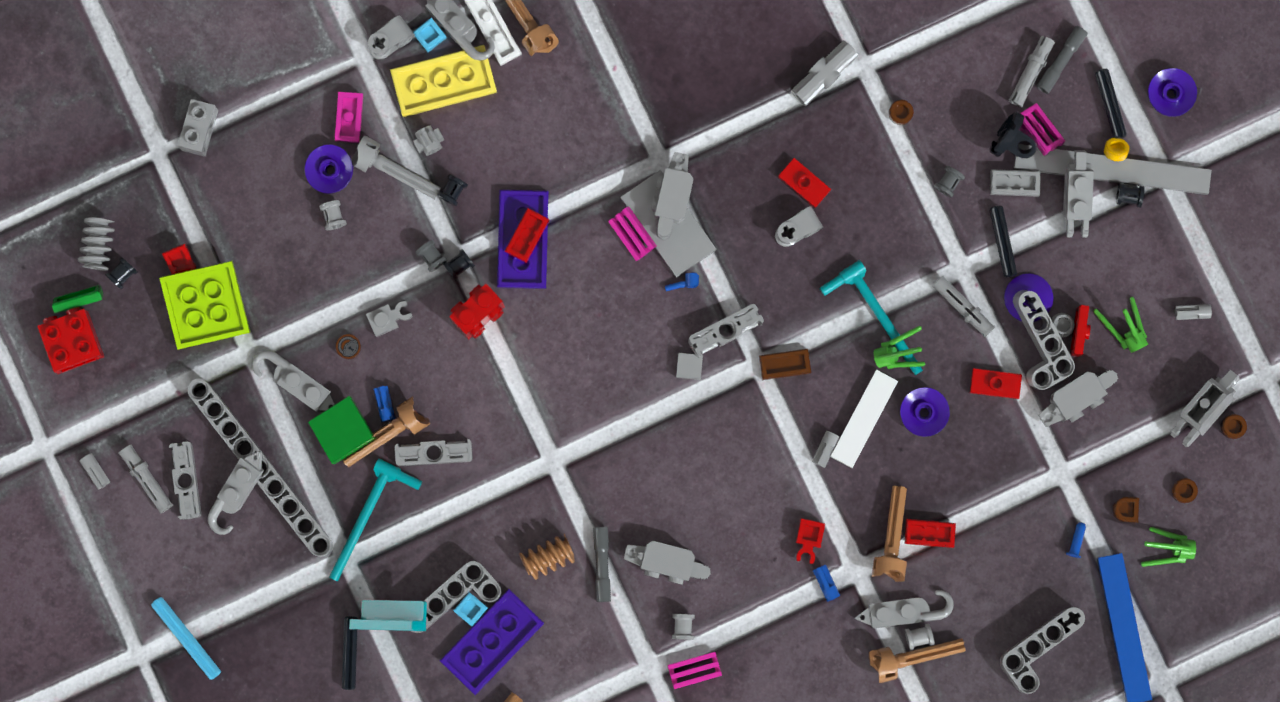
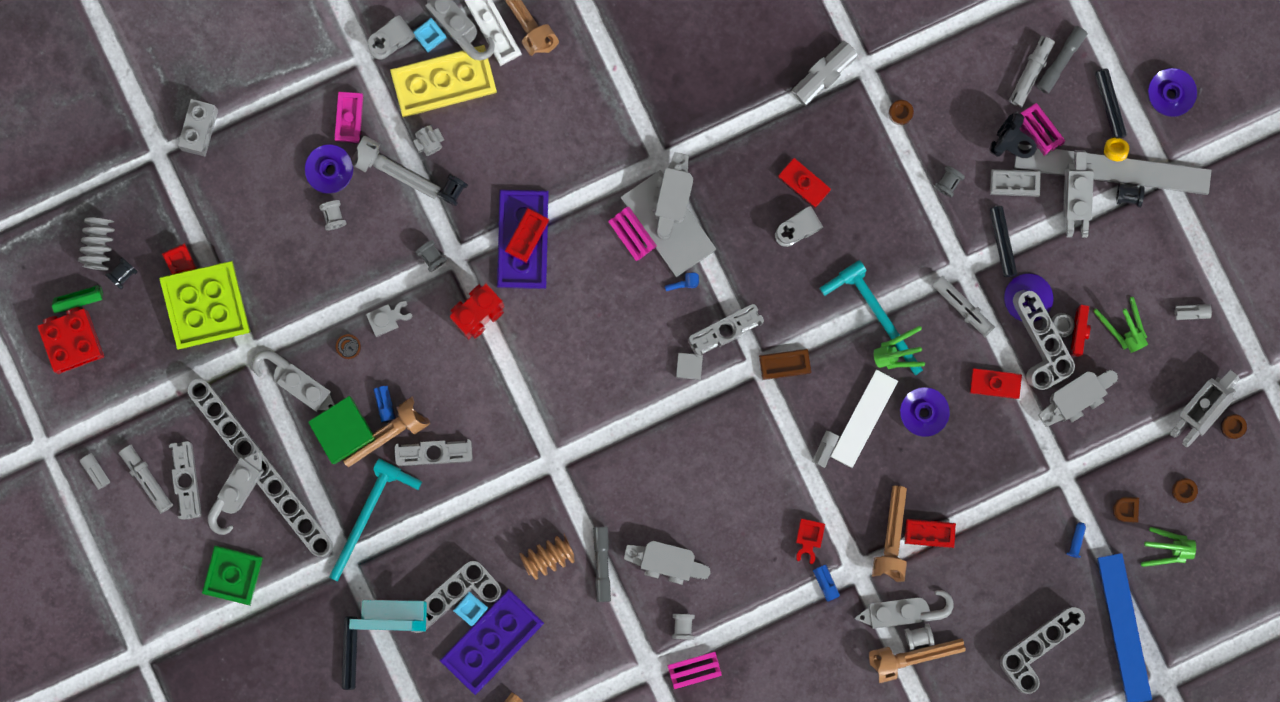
medium azure axle [151,597,221,680] -> none
black bush [443,249,475,280] -> none
none -> green tile [202,545,263,606]

